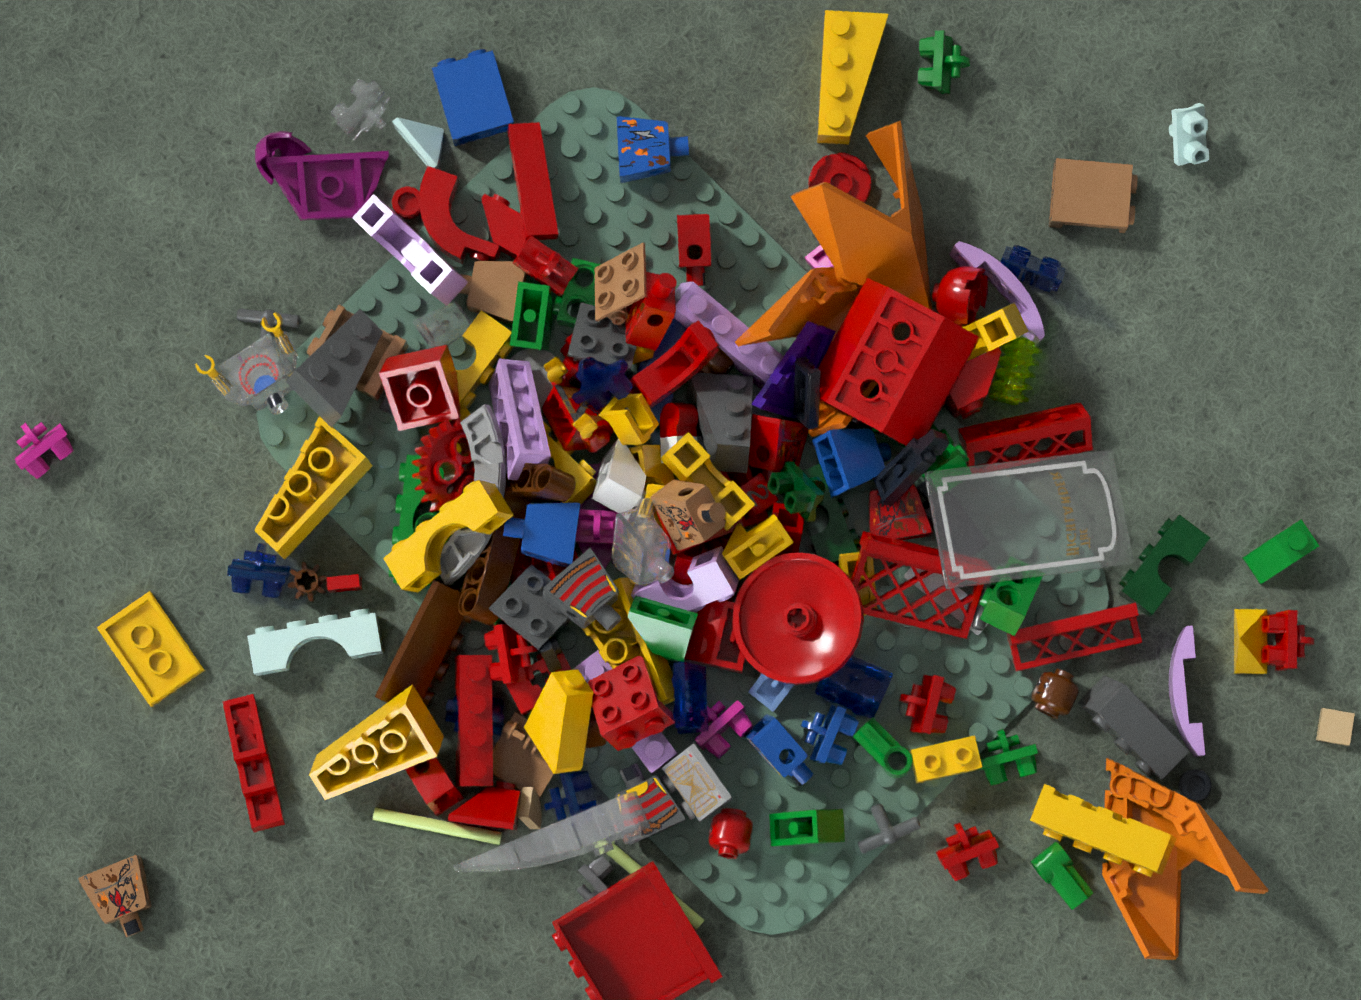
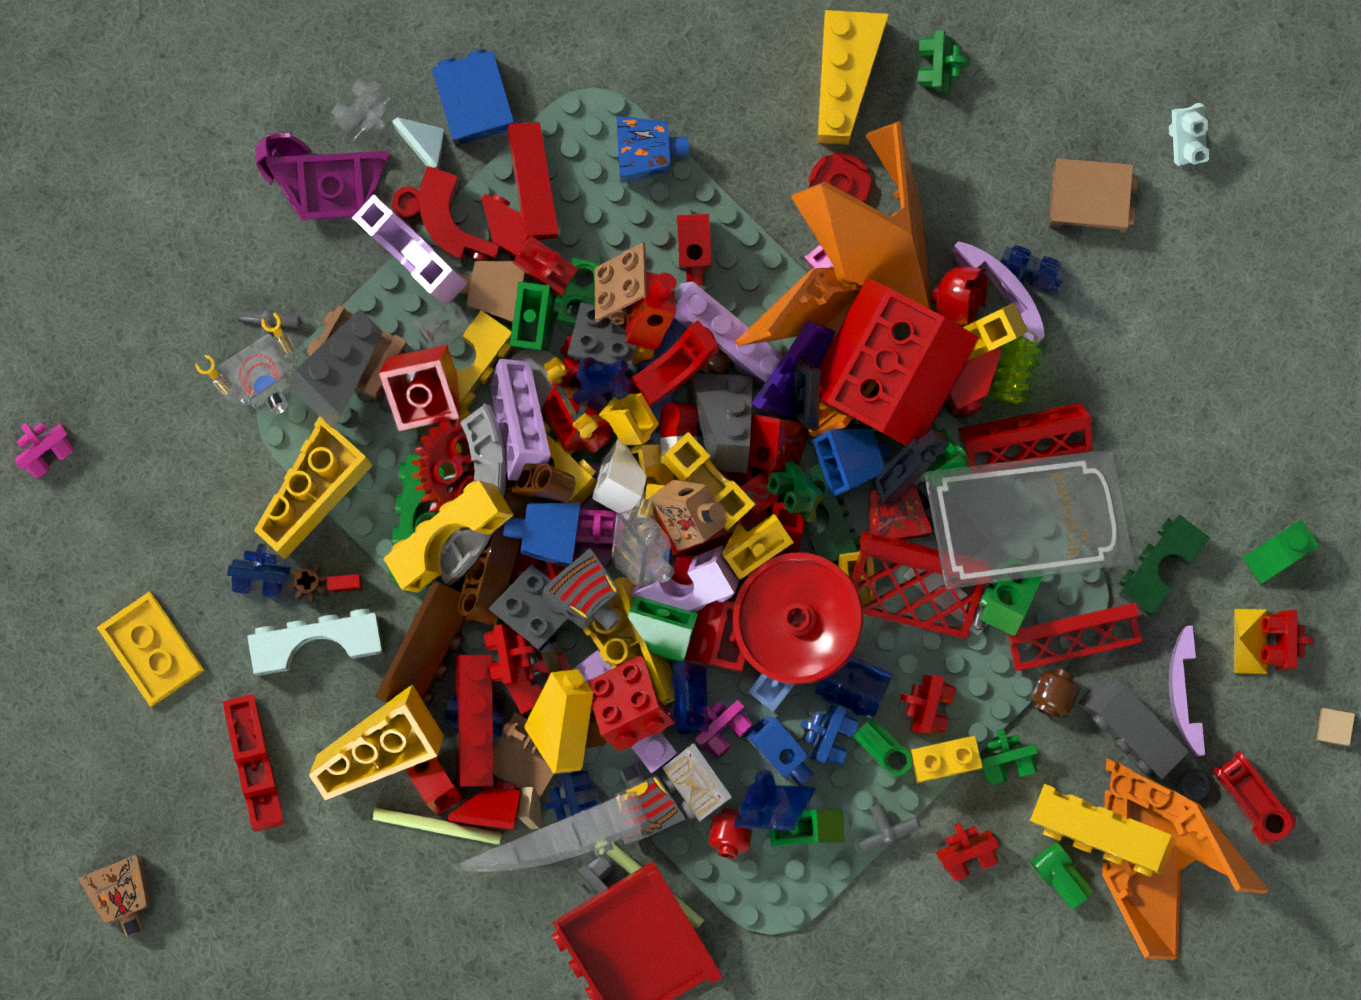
none -> clear blue hinge [733,769,816,831]
none -> red piece [1212,751,1296,846]

